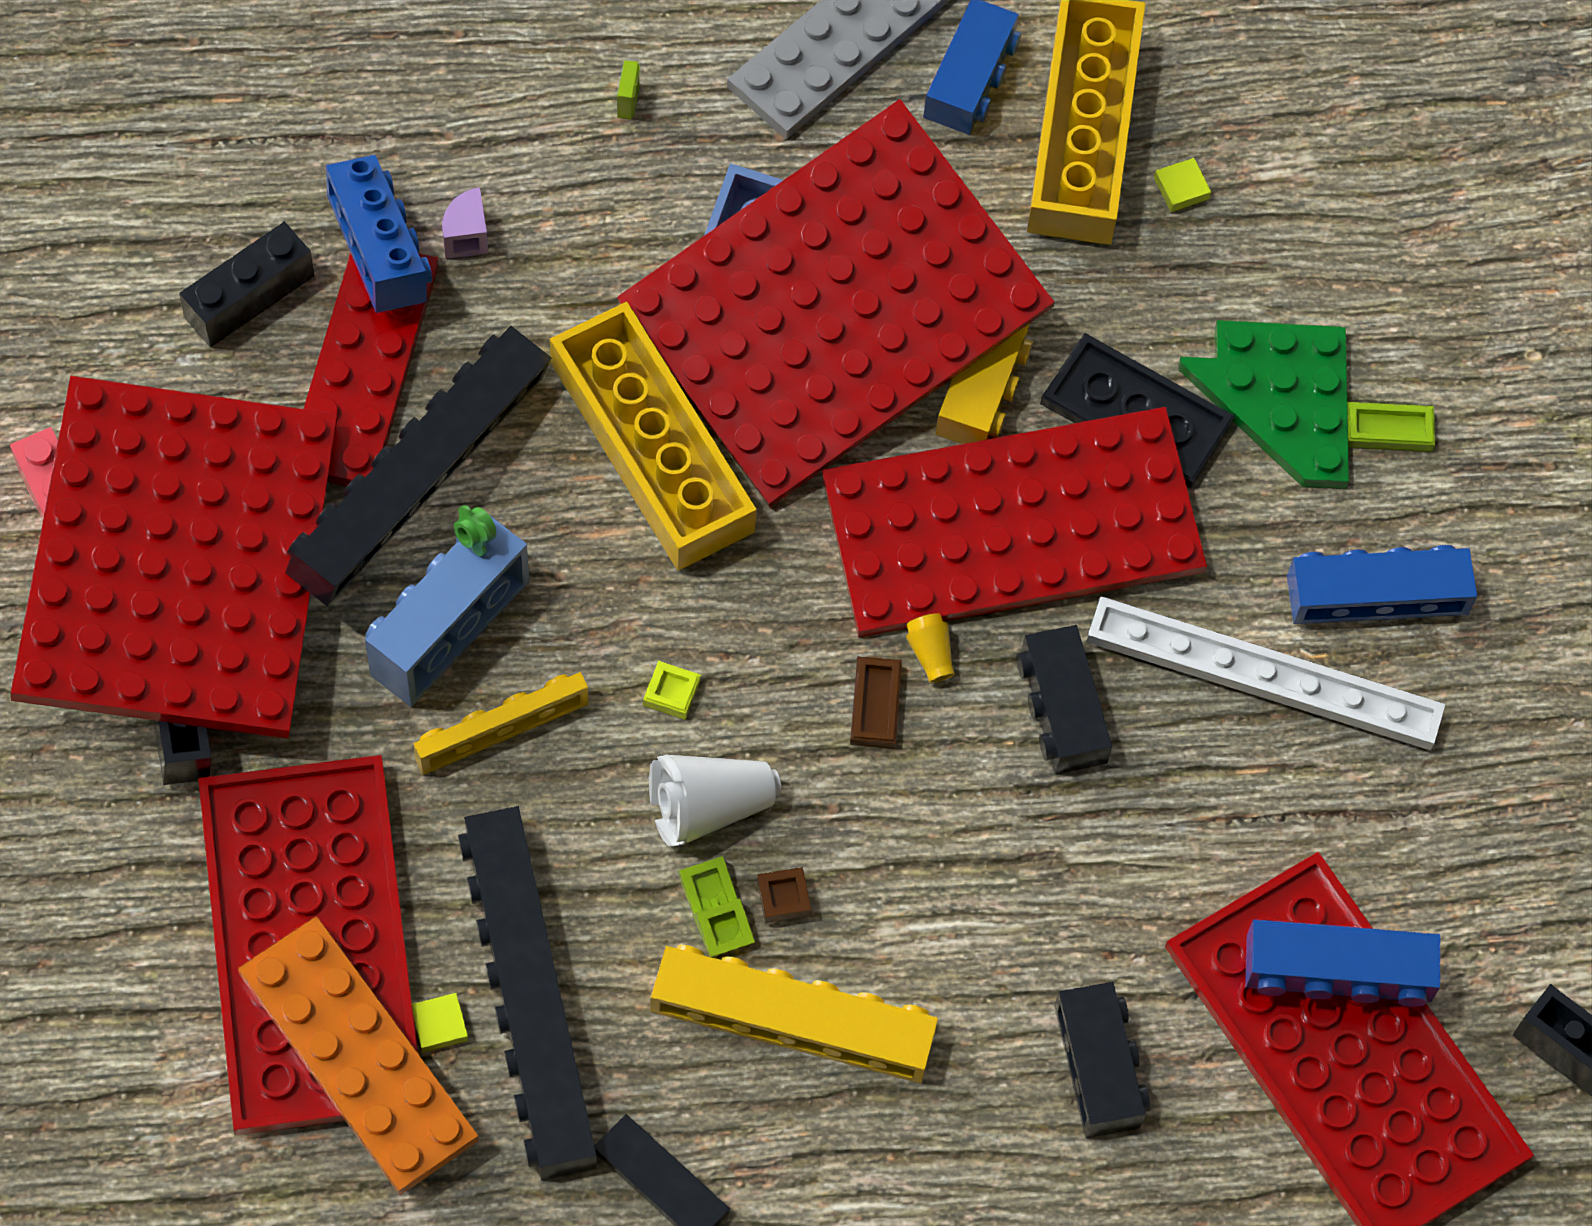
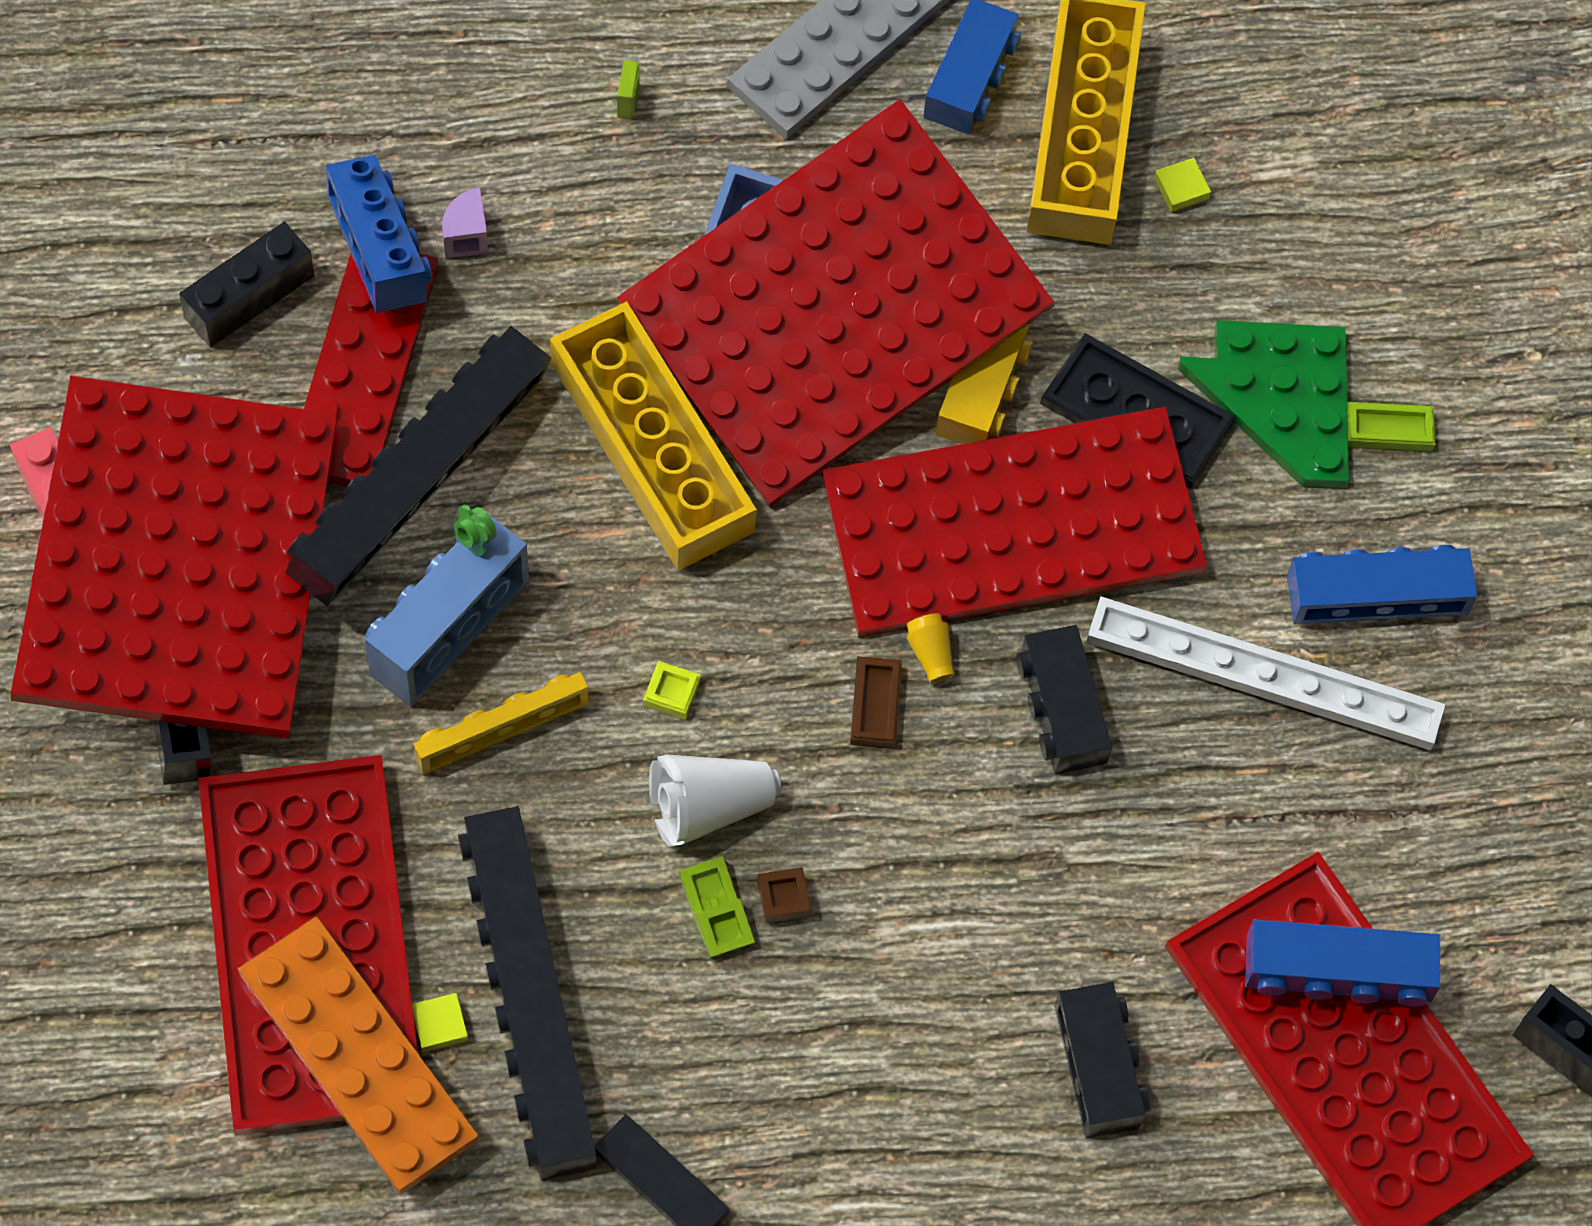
yellow brick [650,945,938,1084] -> none

